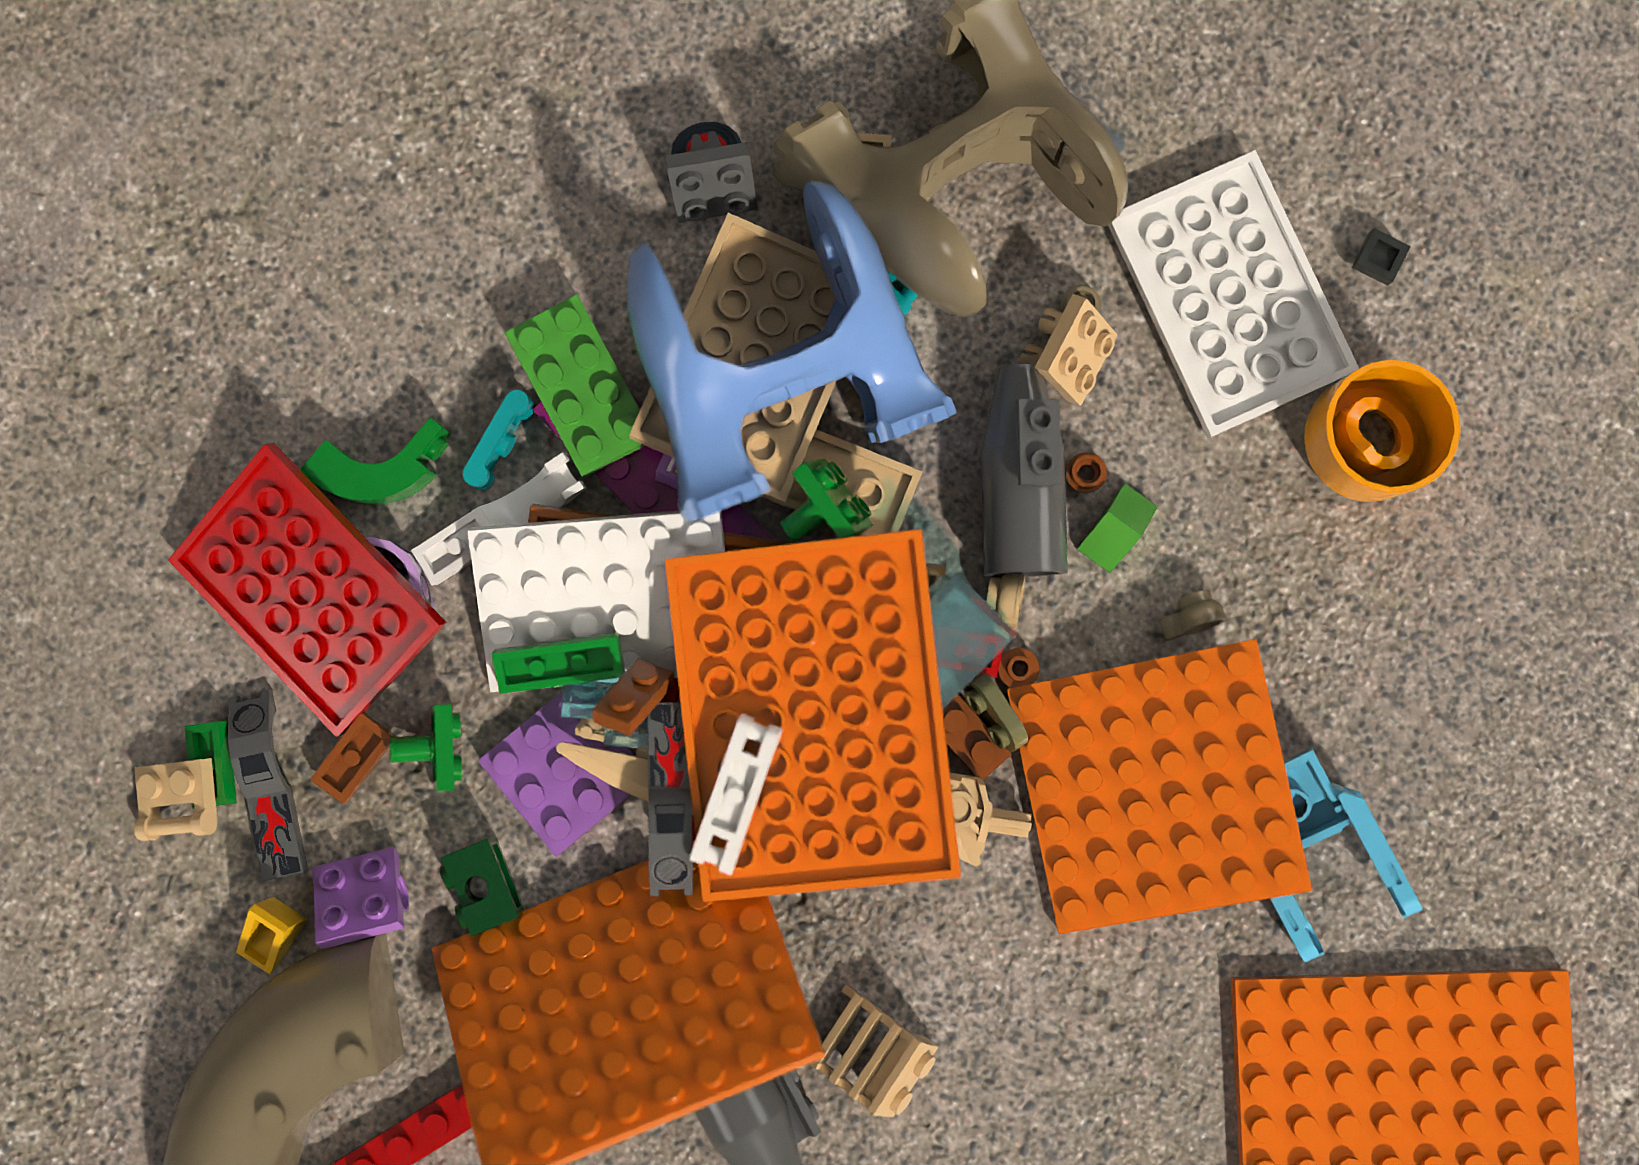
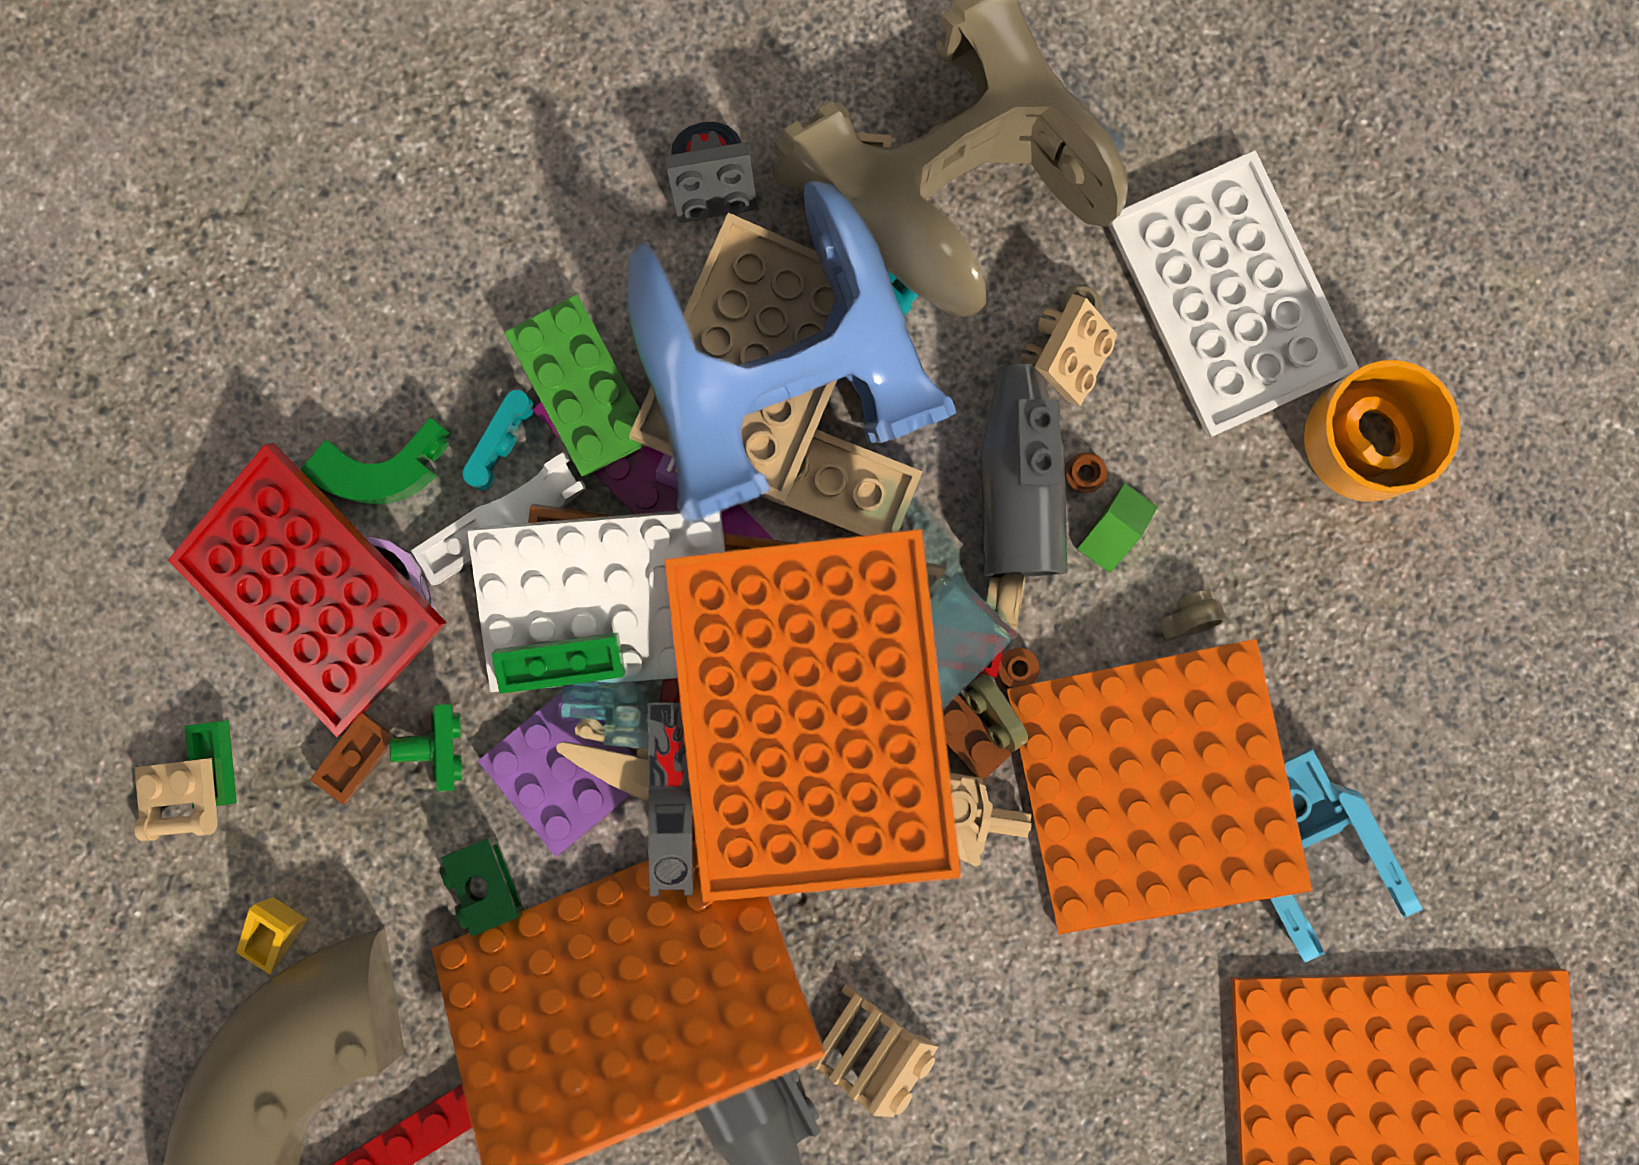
piece [228,689,308,881] -> none
medium lavender plate [313,847,409,949] -> none
dark orange plate [592,659,675,736] -> none
white plate [690,713,783,875] -> none
green plate [781,458,874,541] -> none
pearl dark grey plate [1351,228,1411,286] -> none

